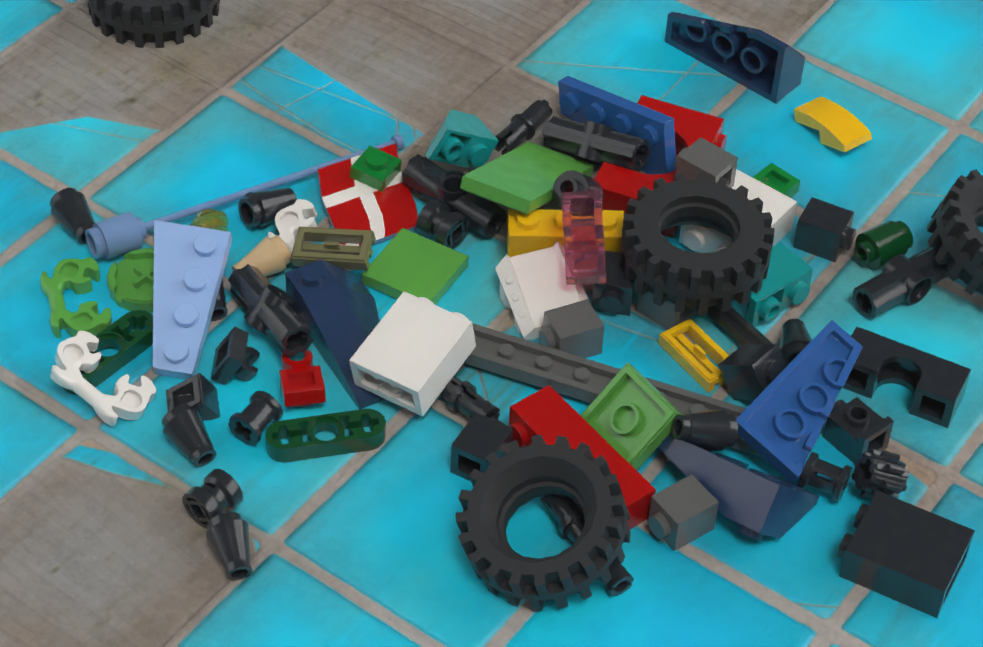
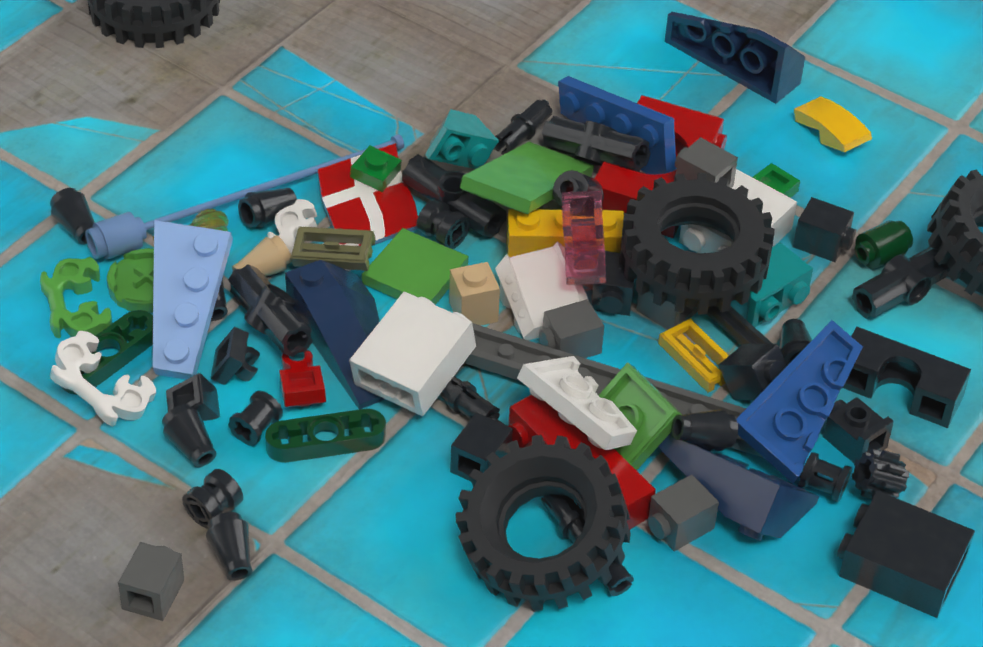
none -> dark grey brick [118,542,184,621]
none -> tan brick [449,262,500,326]
none -> white wing [517,356,637,450]

